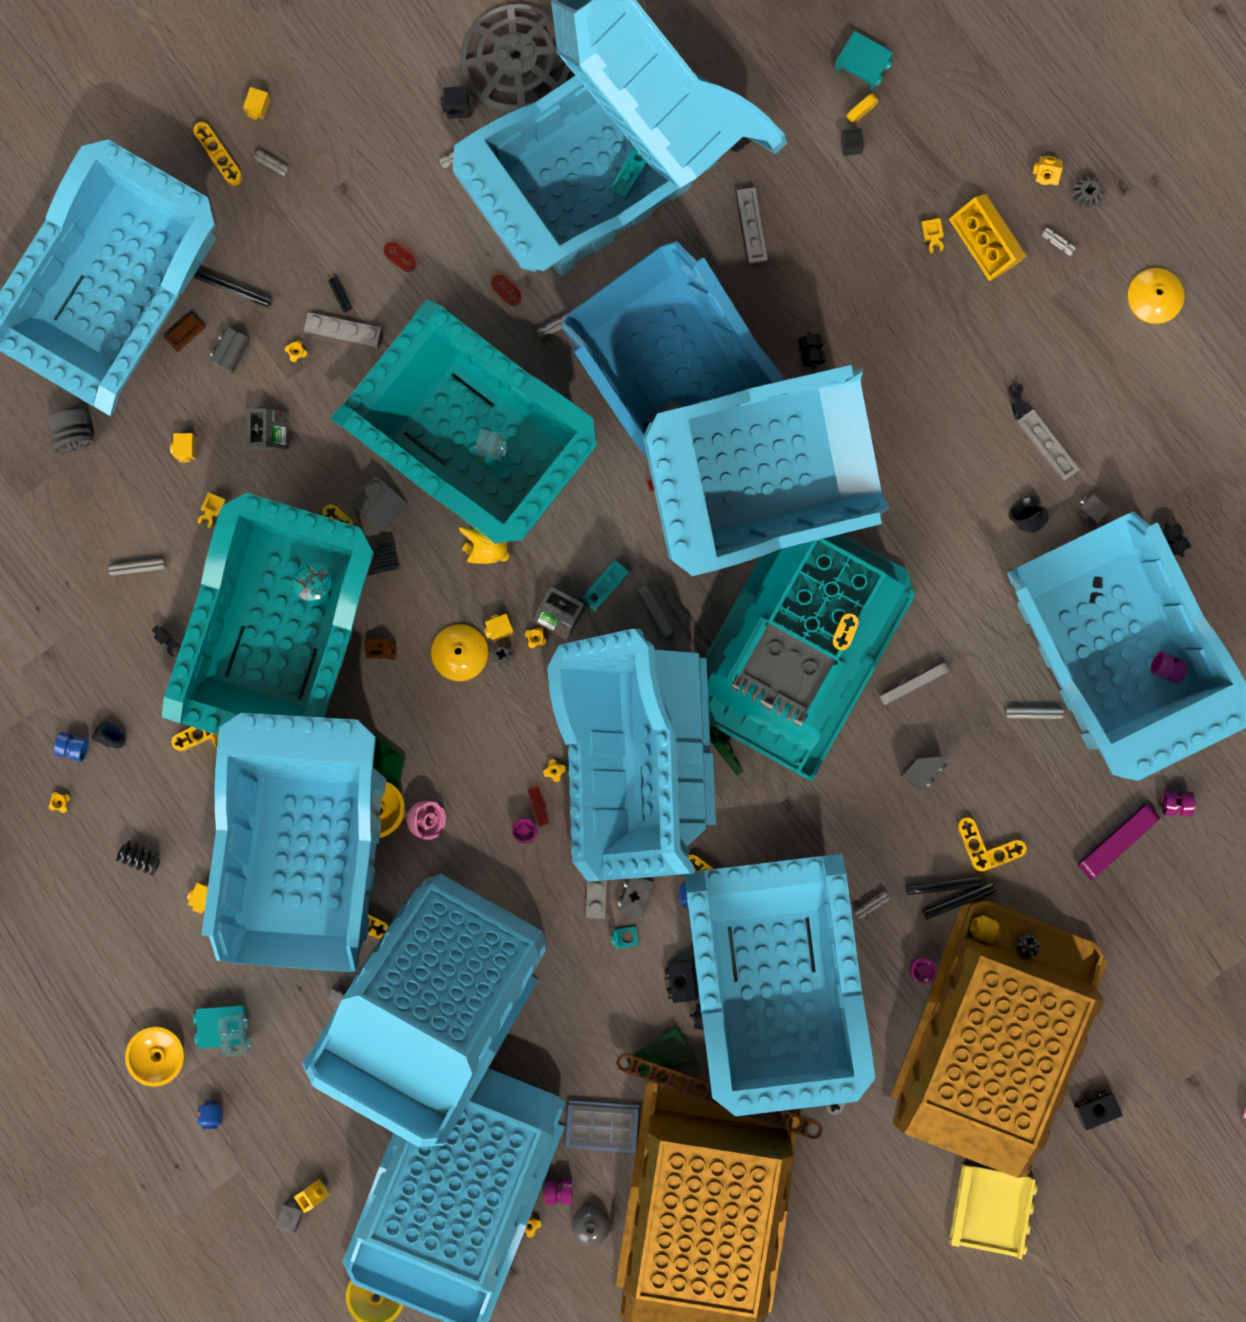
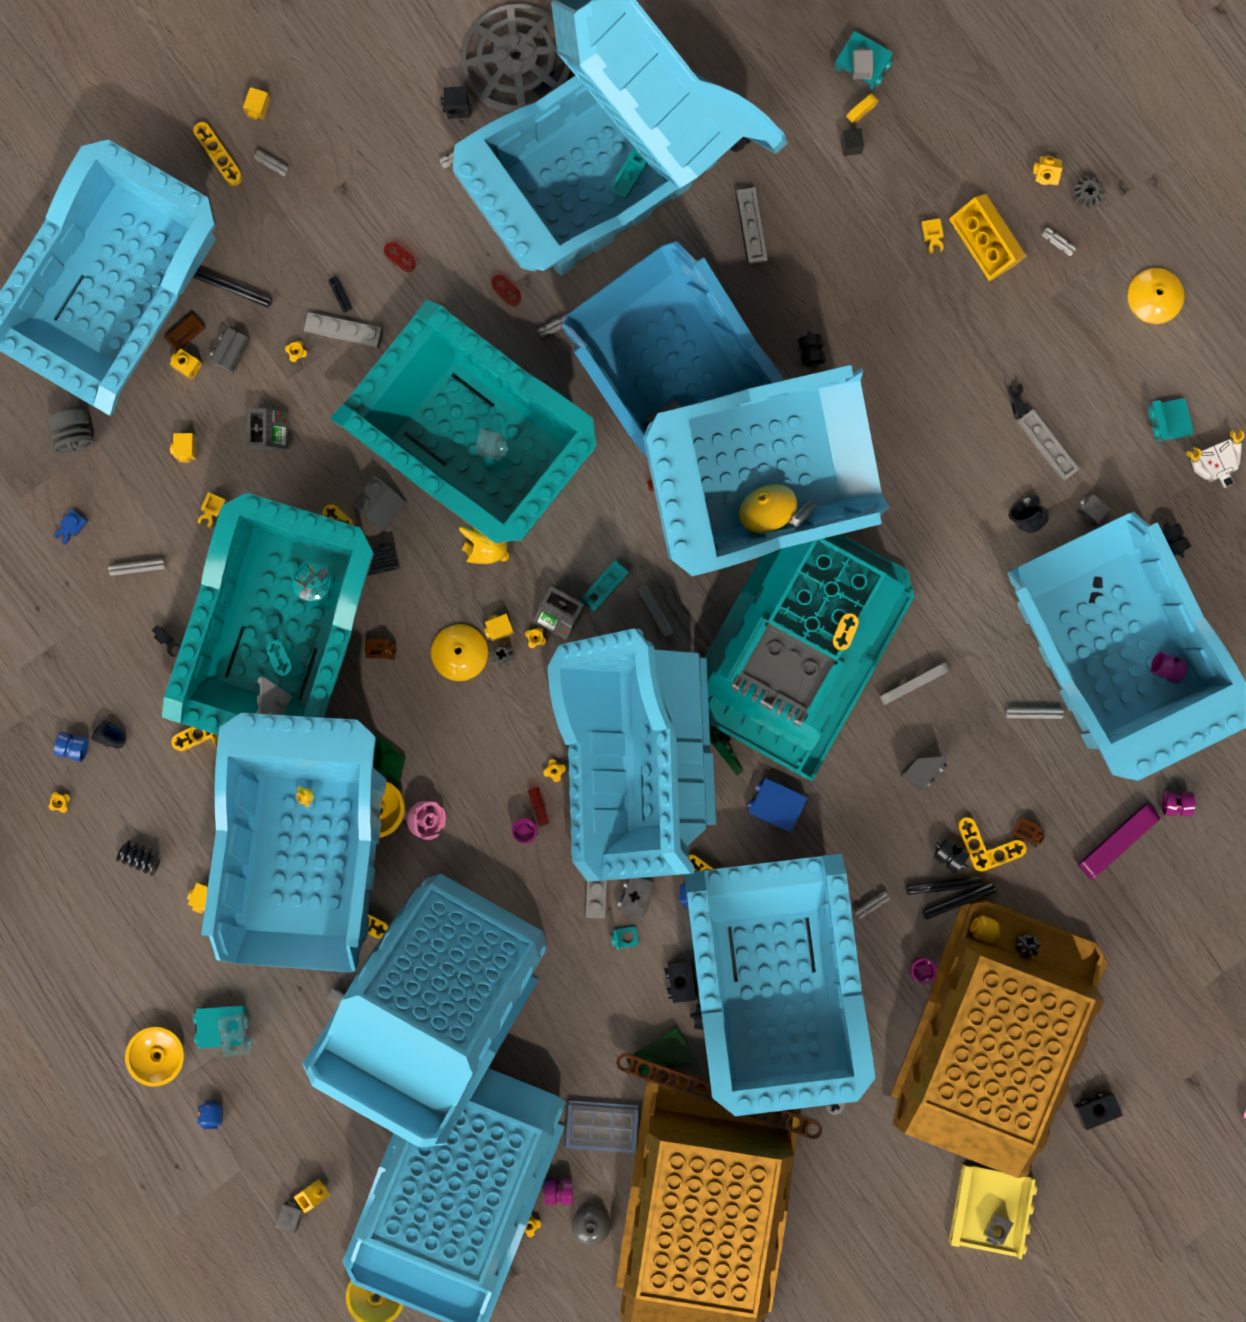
none -> blue plate [54,509,88,545]
none -> yellow brick [170,349,203,380]
none -> light grey wing [257,677,292,715]
none -> teal beam [266,640,293,677]
none -> yellow plate [296,786,313,808]
none -> yellow dish [739,484,797,533]
none -> blue brick [747,778,808,833]
none -> light grey axle [789,501,817,527]
none -> light grey brick [852,48,873,80]
none -> black wheel [933,837,970,874]
none -> flat silver brick [983,1213,1014,1246]
none -> reddish brown bracket [1012,817,1045,848]
none -> teal bracket [1147,398,1194,443]
none -> white torso [1186,429,1244,488]

